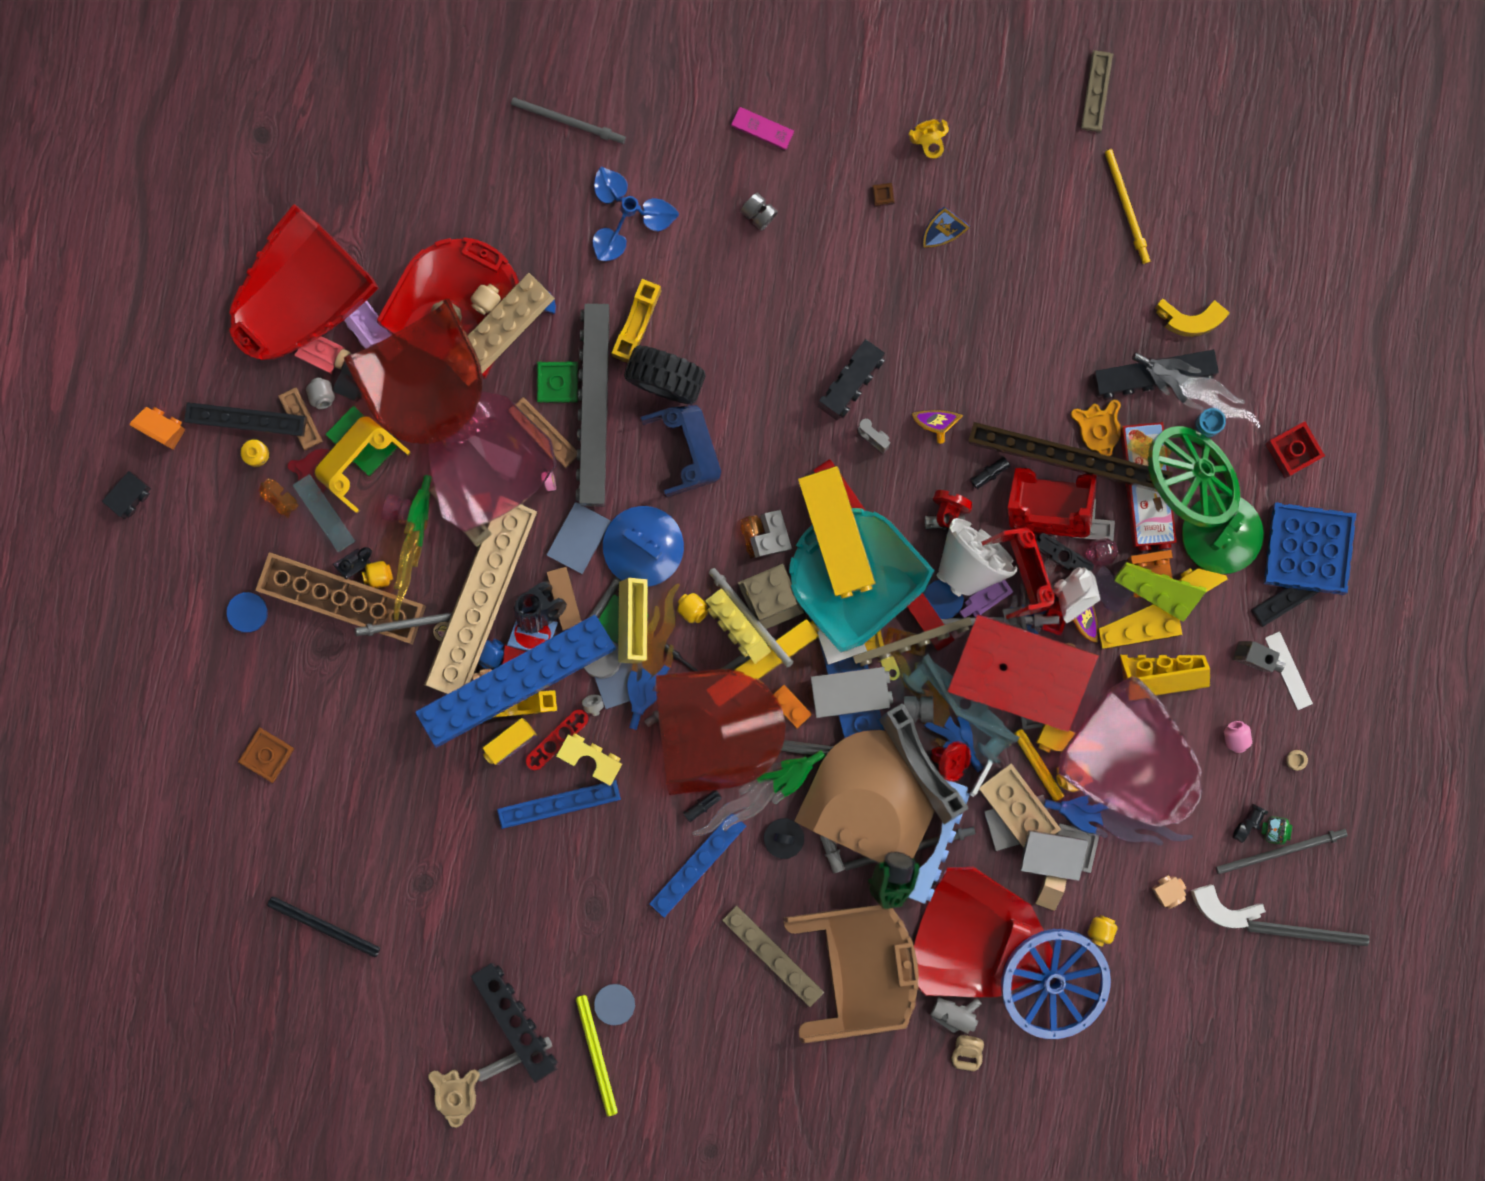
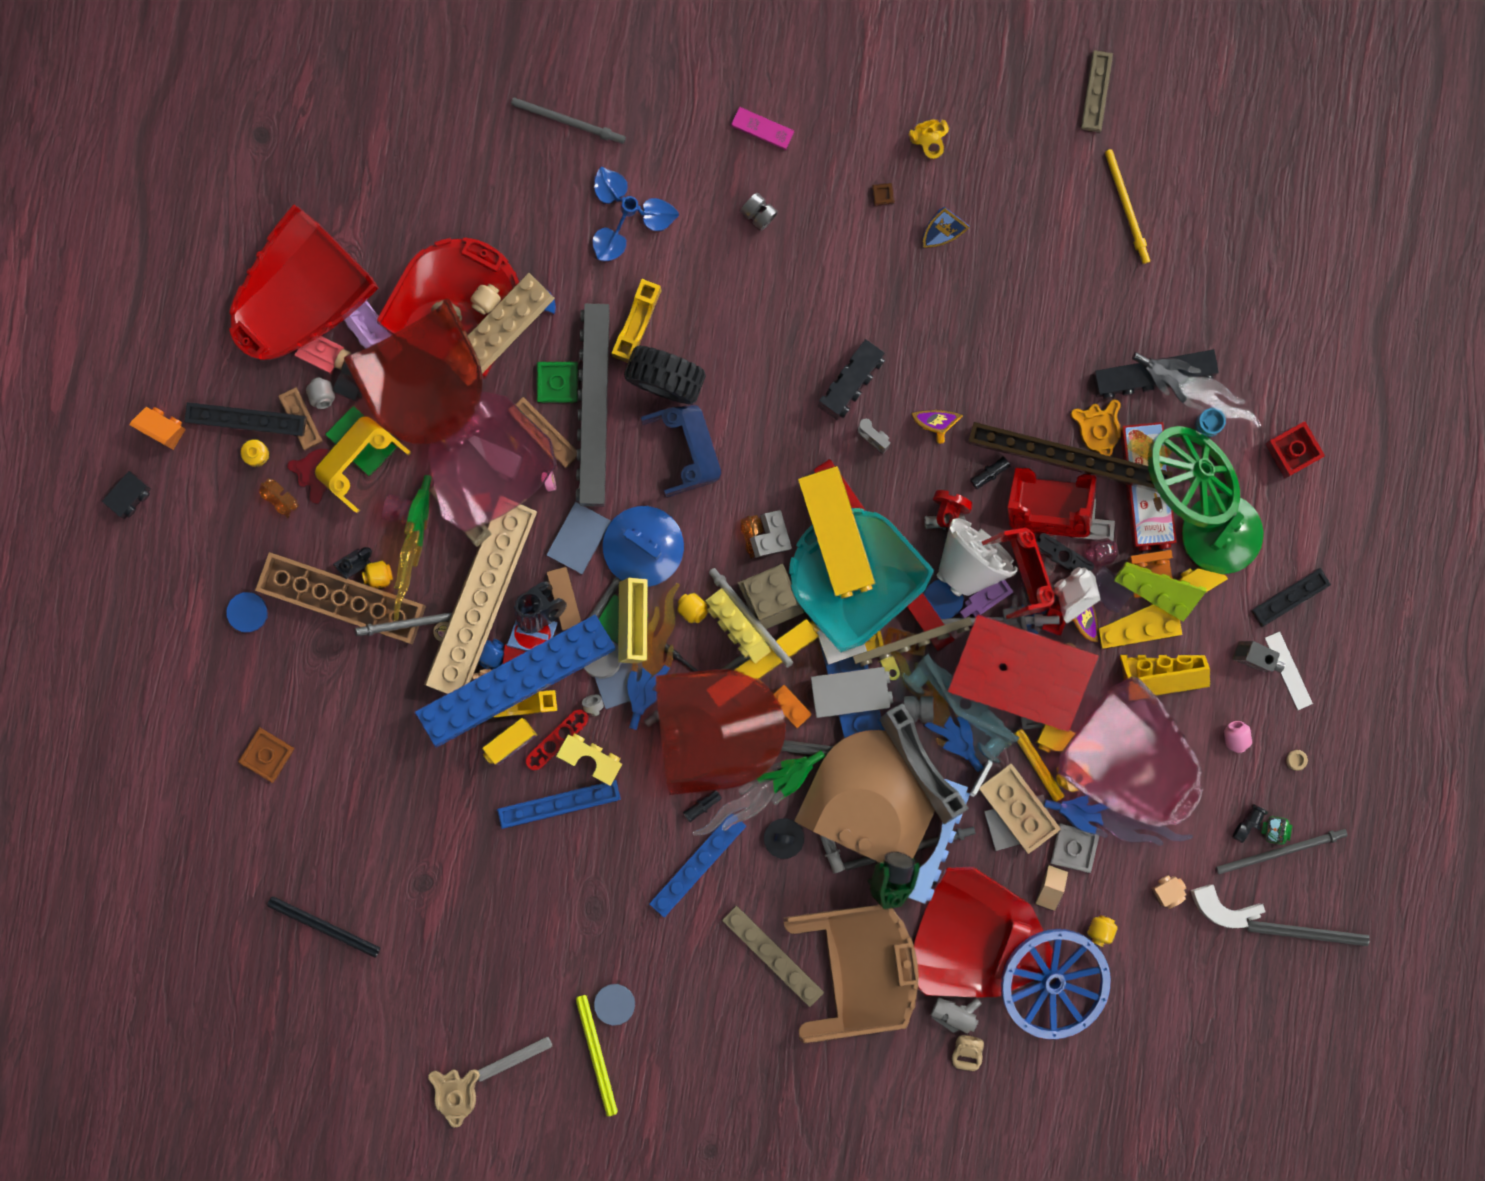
clear light blue tile [293,474,356,553] -> none
black brick [471,963,558,1083] -> none
red tile [931,741,971,782] -> none
tile [1019,830,1088,881] -> none
yellow arch [1155,299,1230,336] -> none
blue piece [1263,502,1357,595] -> none

